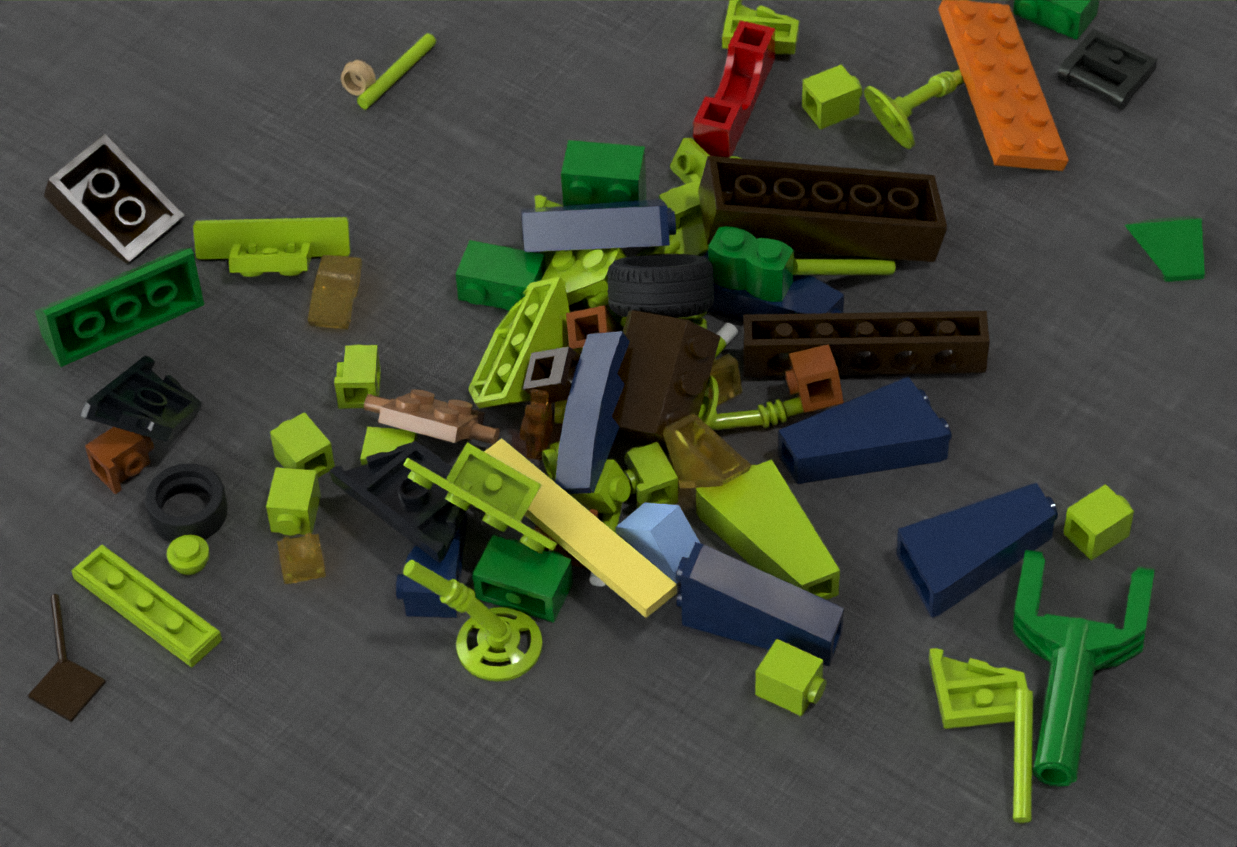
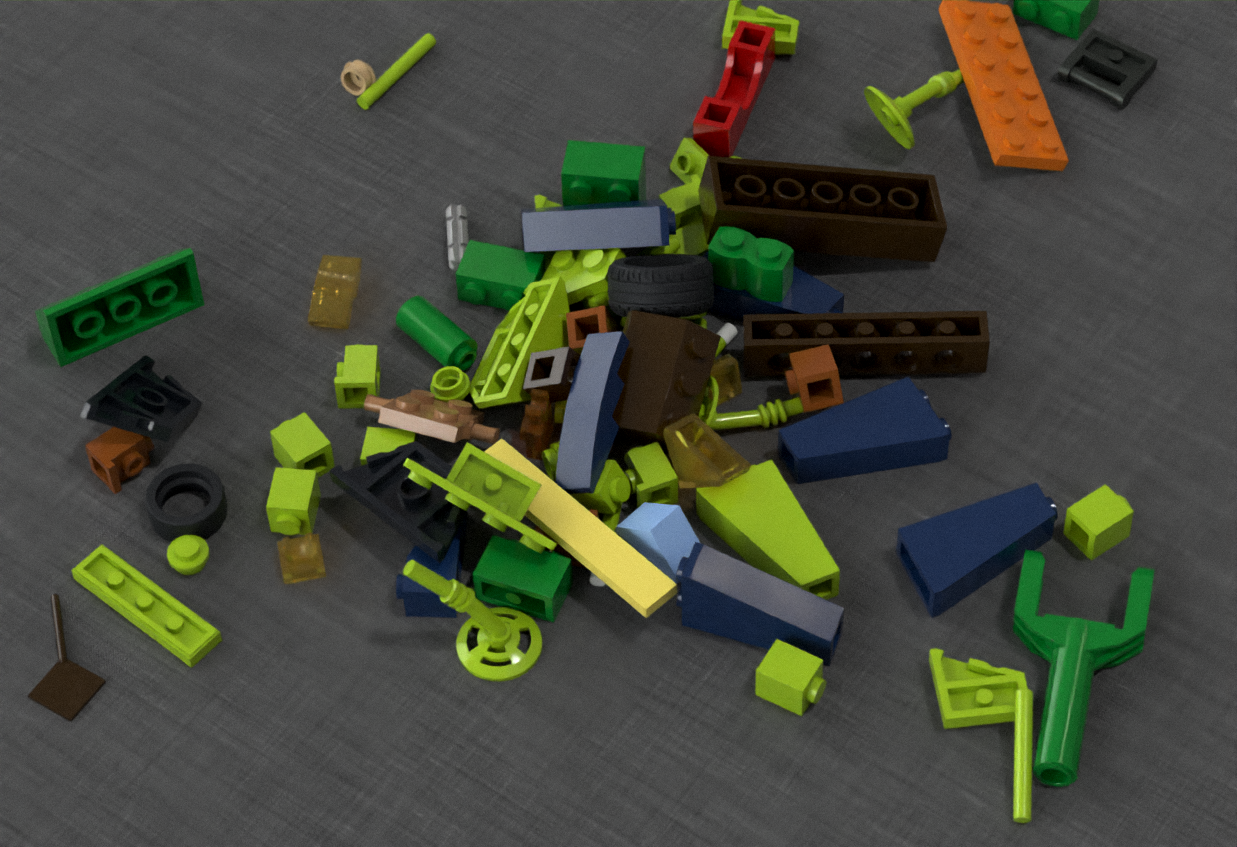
dark brown slope [44,134,185,264] -> none
lime bracket [193,217,351,277] -> none
lime bar [793,259,896,275] -> none
lime brick [802,64,862,130] -> none
green slope [1124,216,1205,282] -> none
none -> green brick [396,295,478,370]
none -> lime plate [430,366,471,403]
none -> light grey axle [446,205,469,271]

